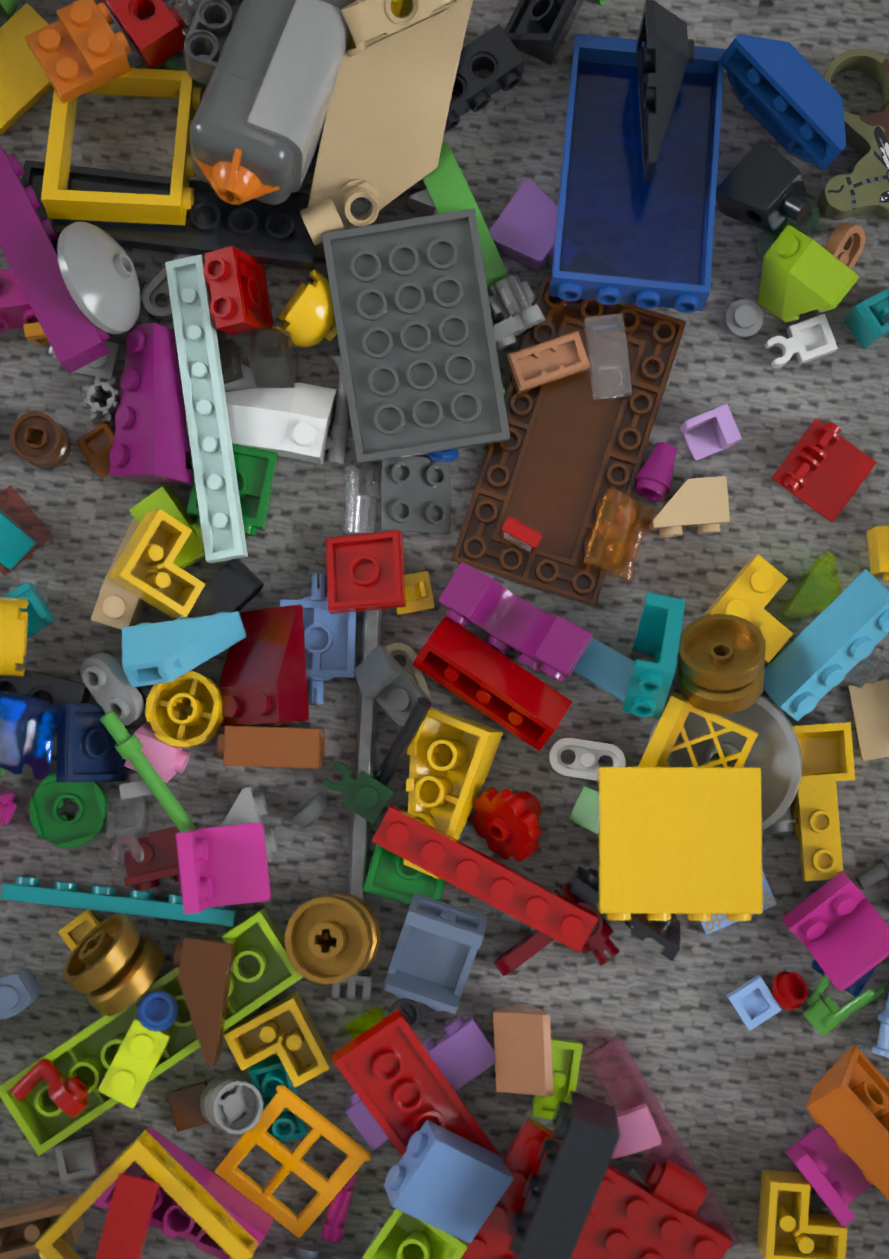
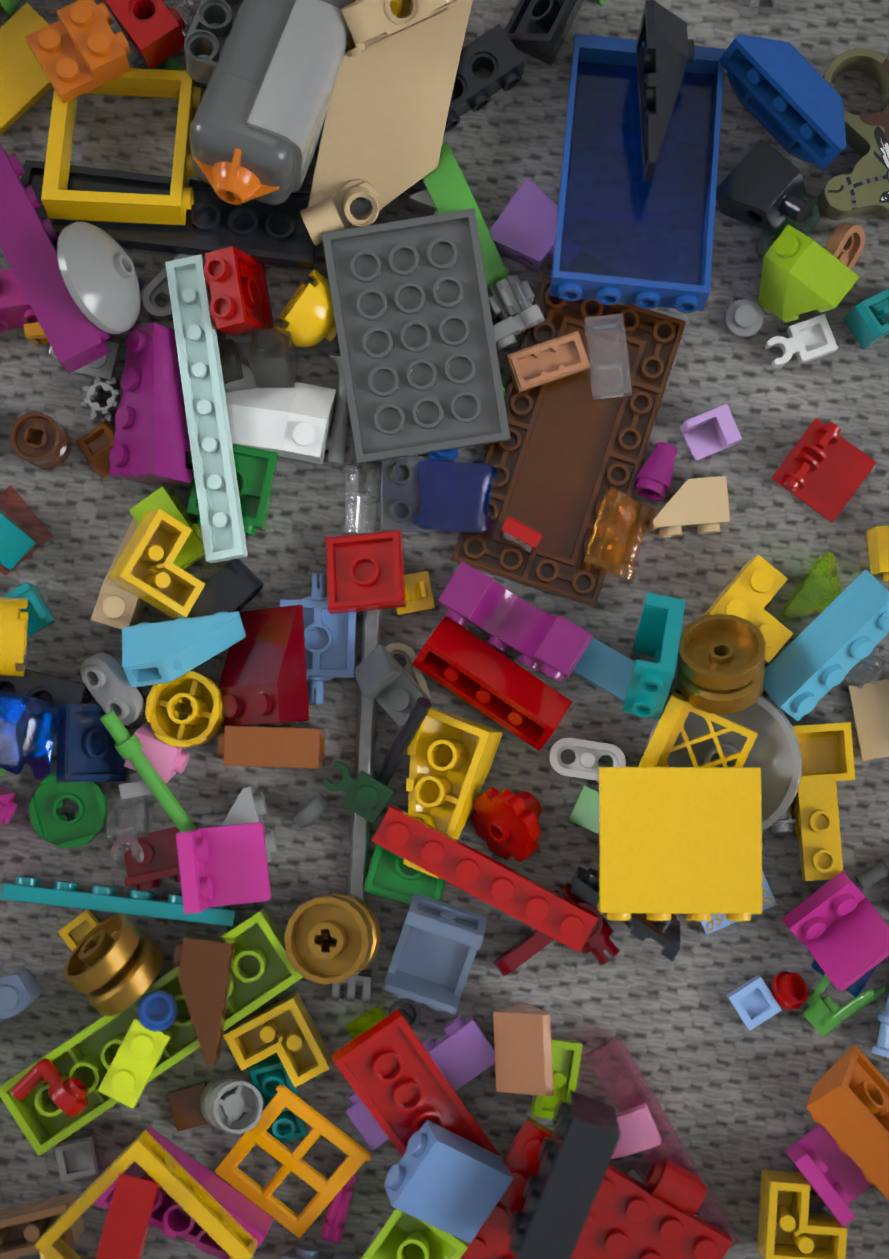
none -> clear blue piece [413,460,497,534]

